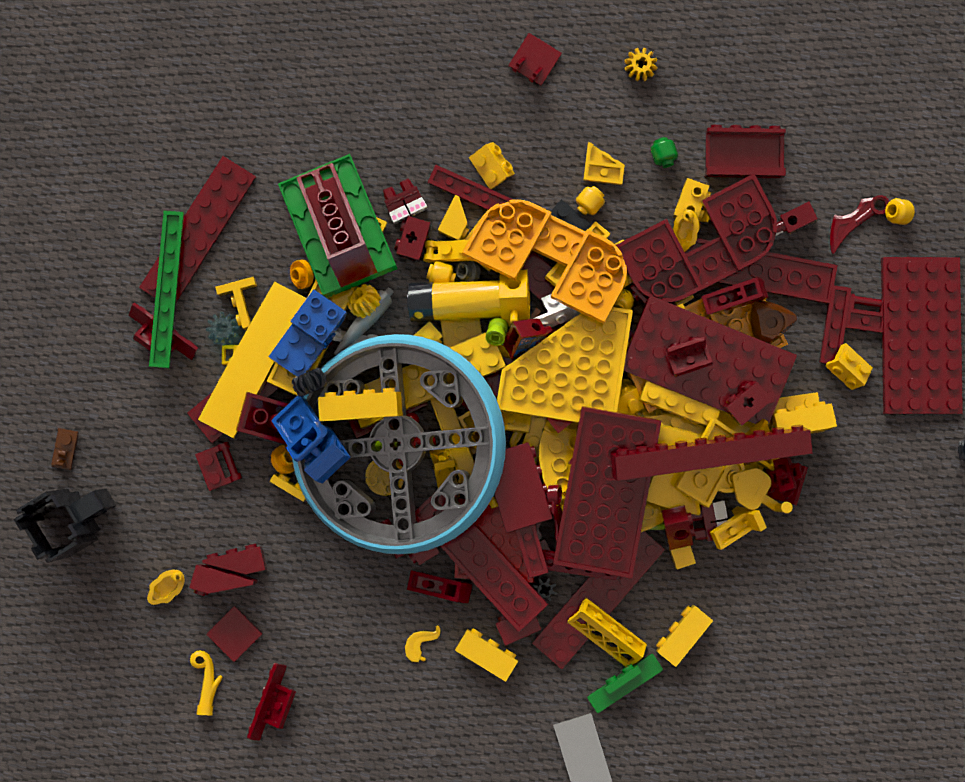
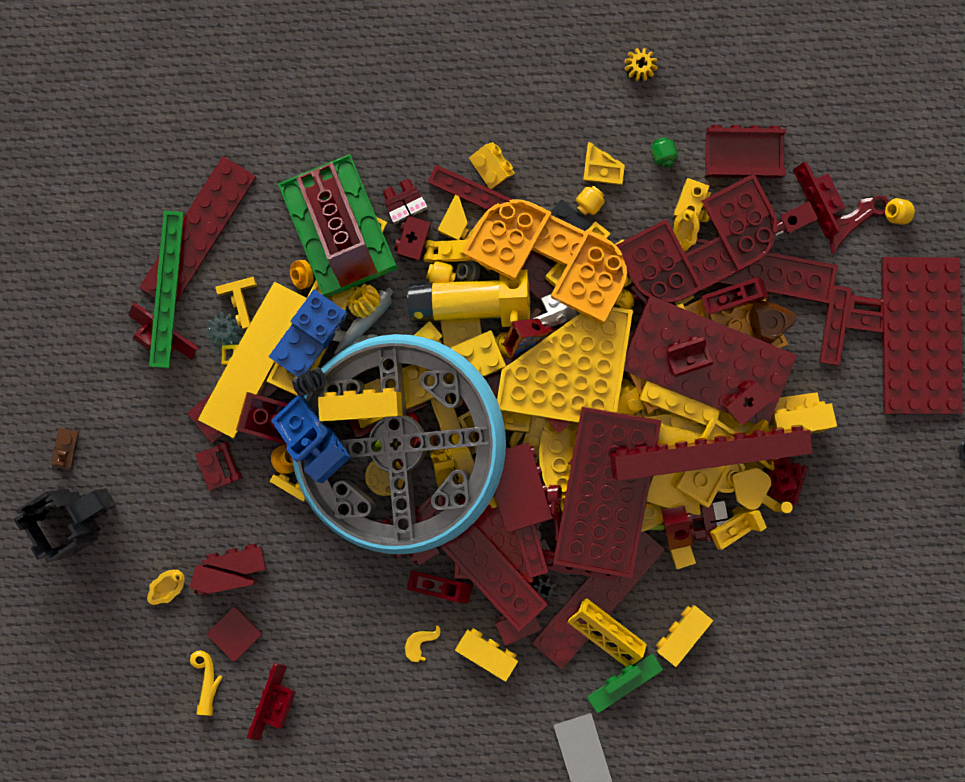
lime wheel [485,318,508,346] -> none
dark red plate [508,33,562,86] -> none
yellow bracket [826,343,873,390] -> none
none -> dark red bracket [793,162,845,239]

